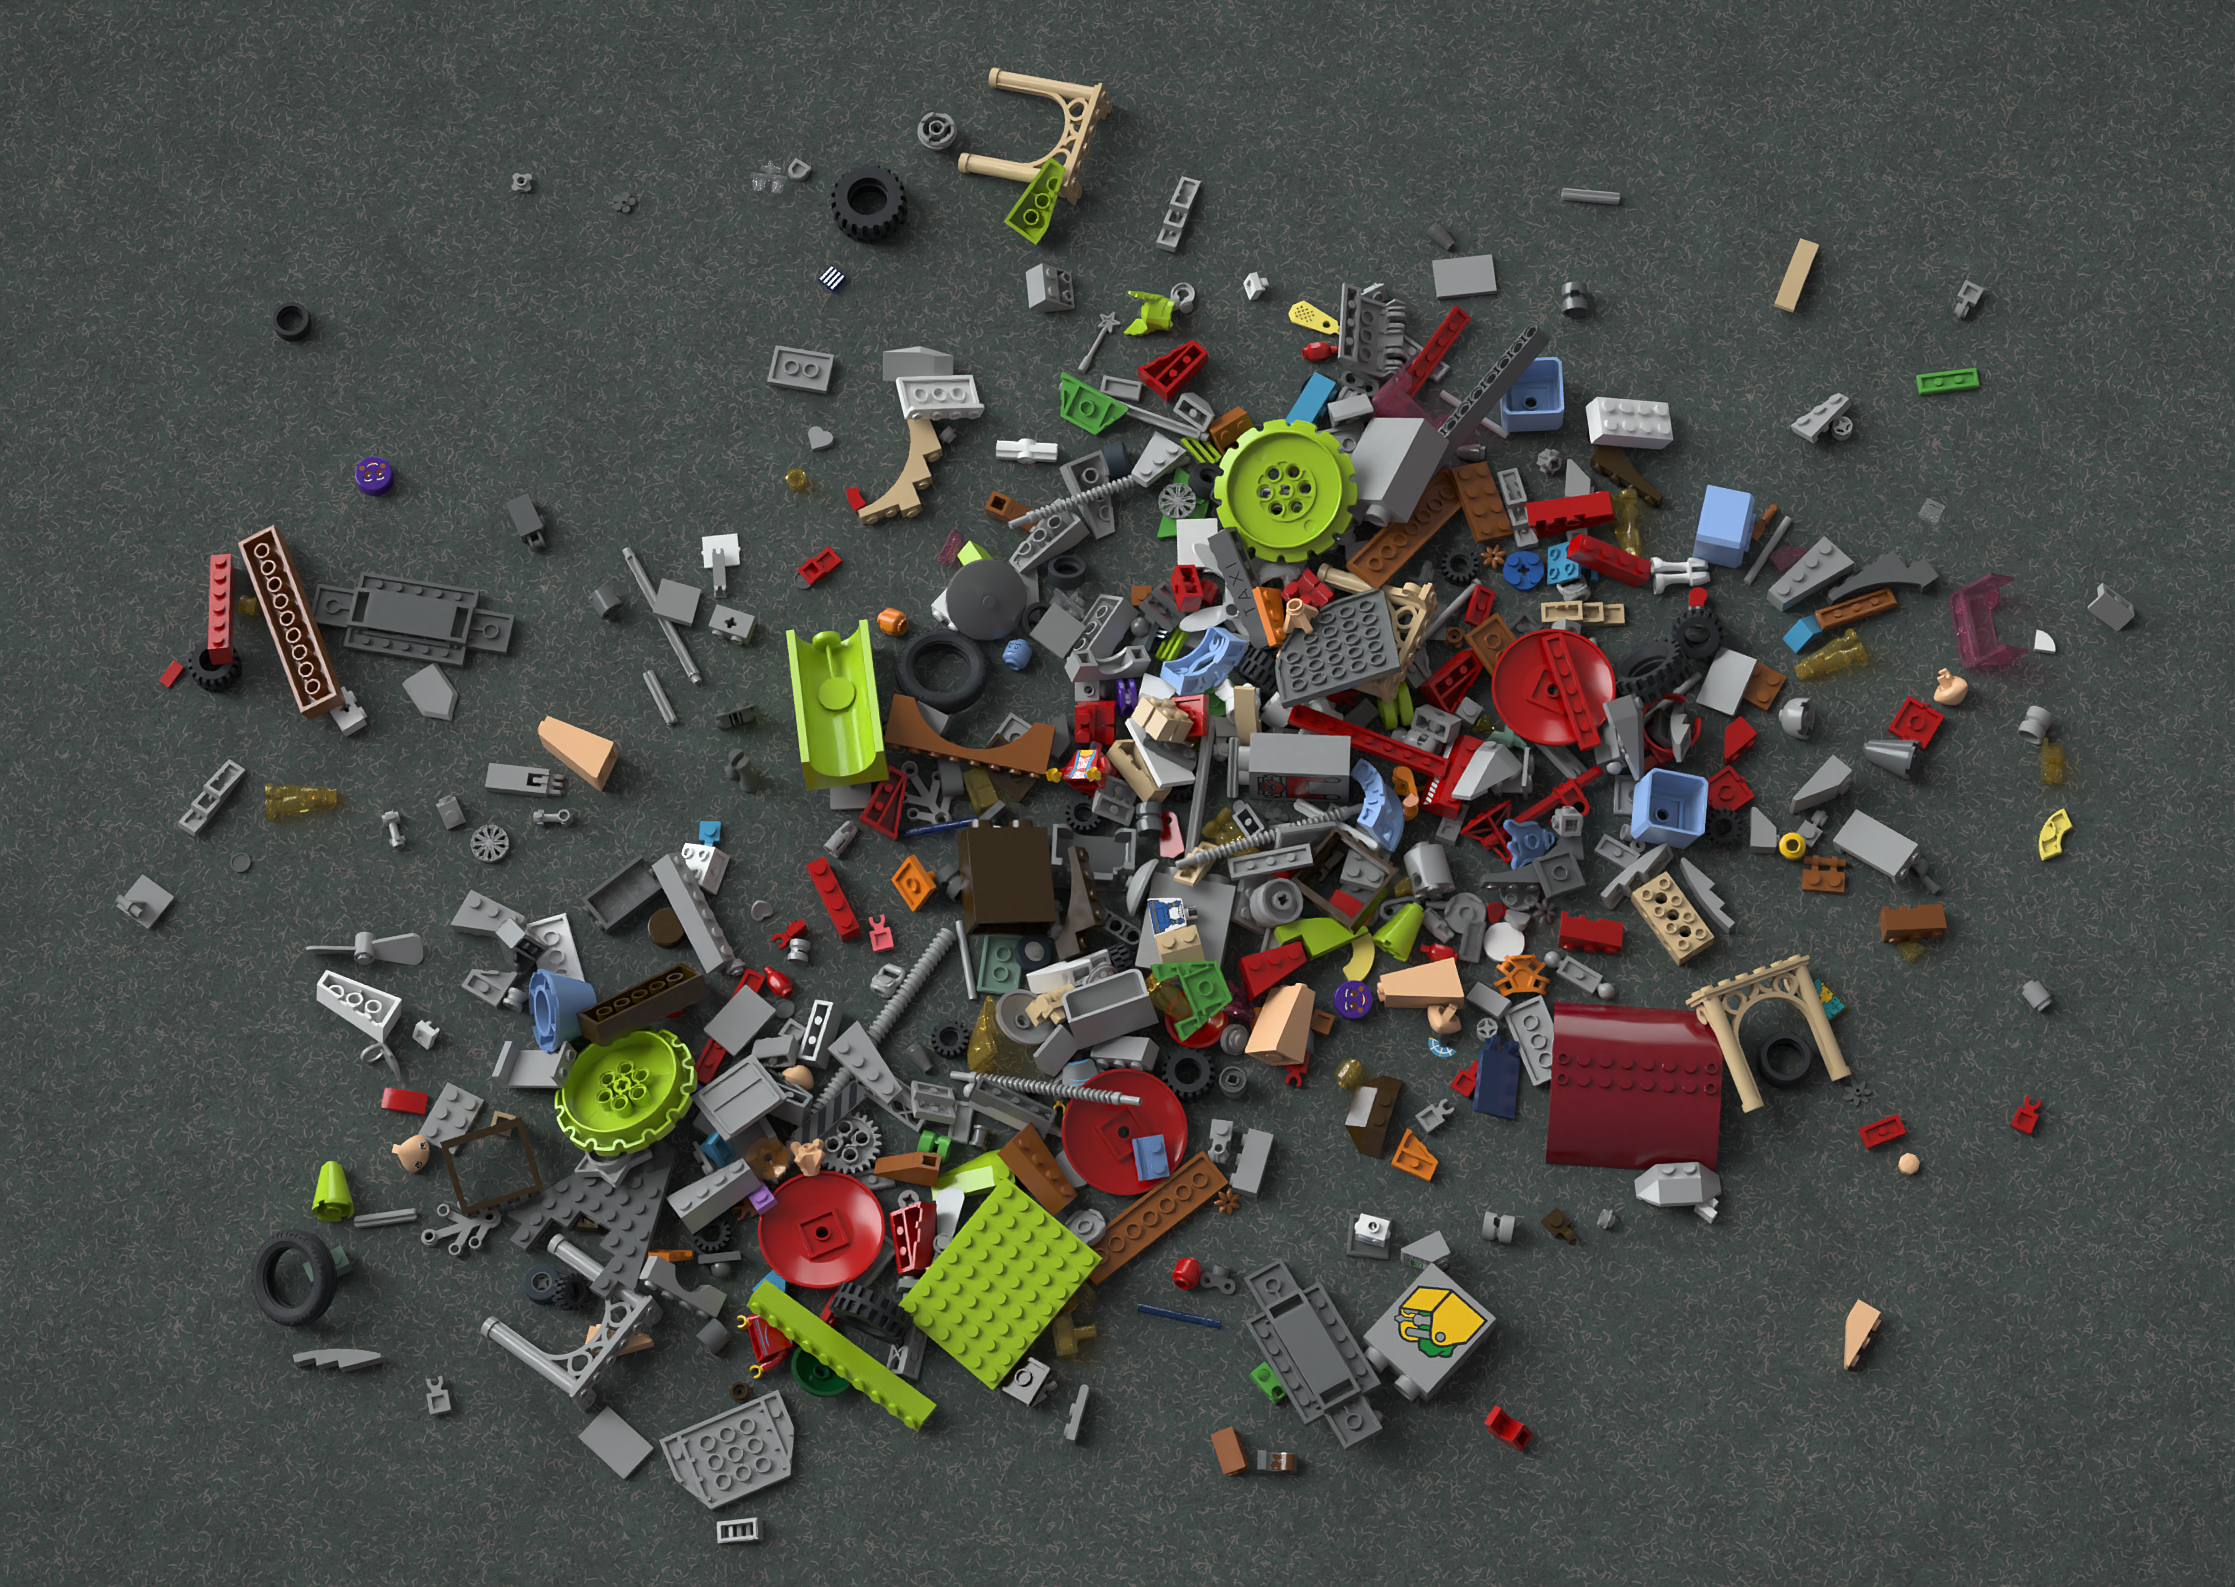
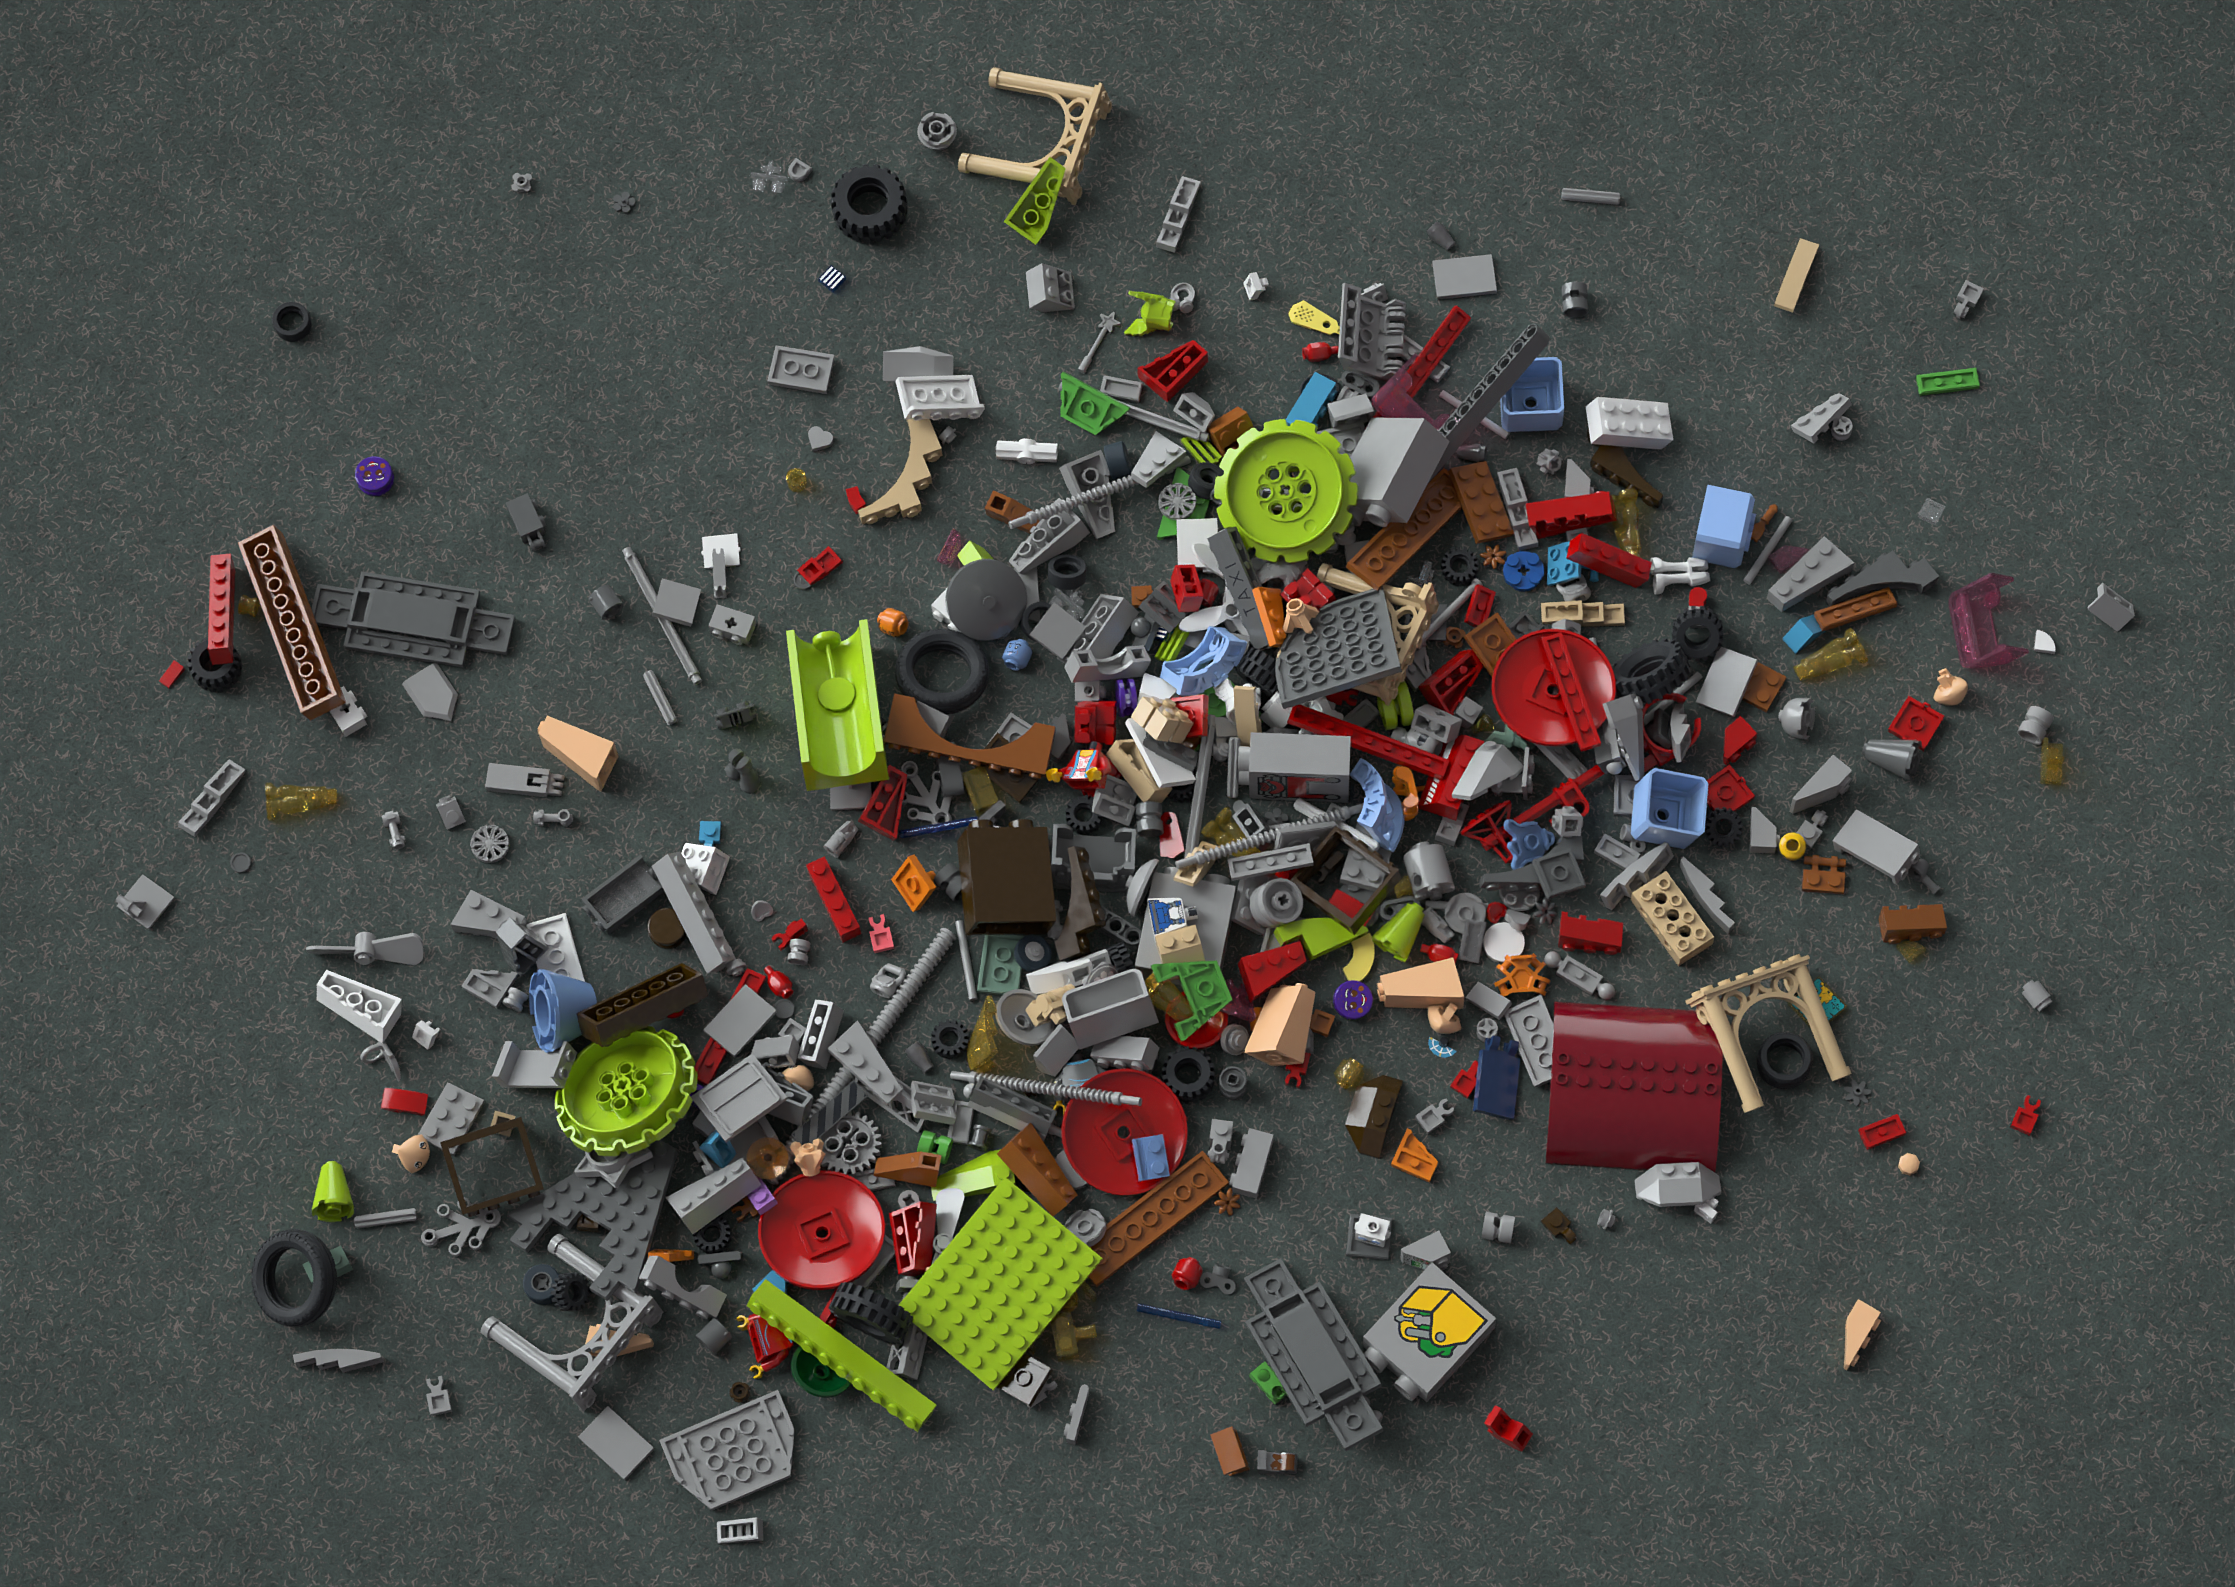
light yellow tile [2039,809,2073,861] -> none

